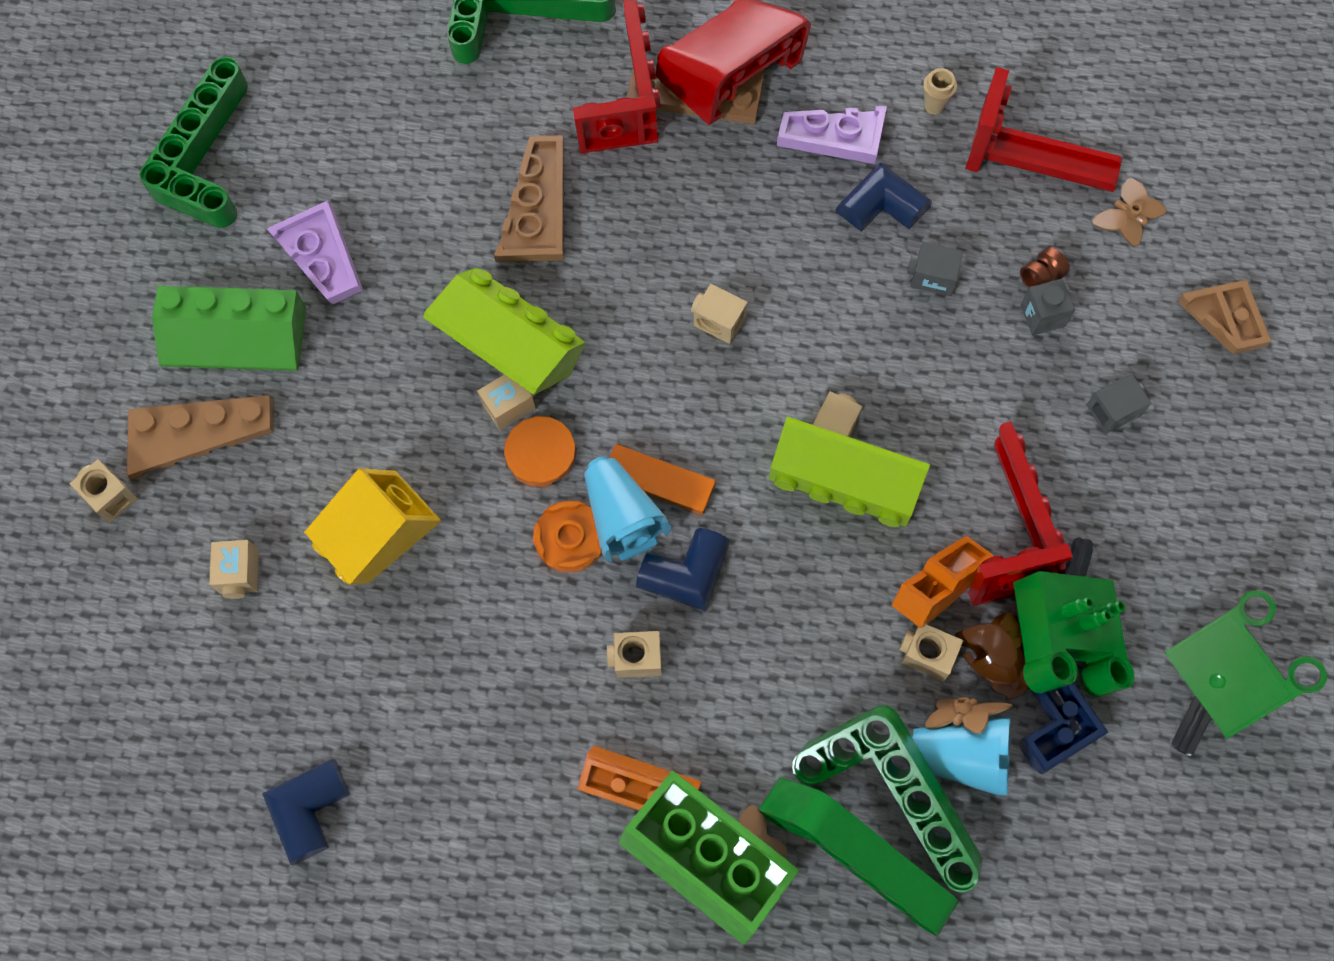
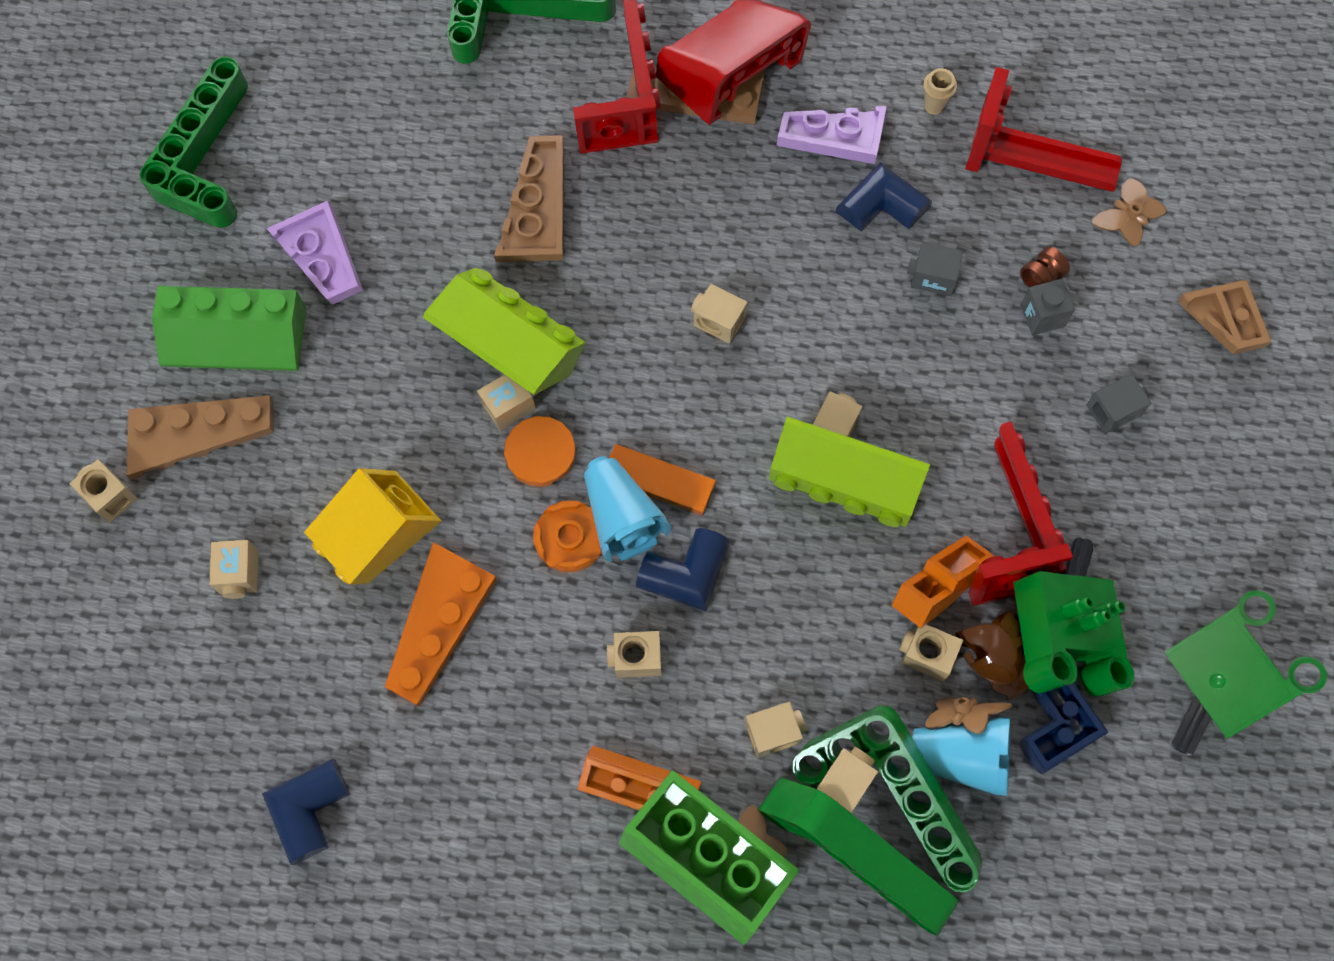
none -> orange wing [385,542,497,707]
none -> tan brick [745,701,806,758]
none -> tan brick [817,747,878,813]

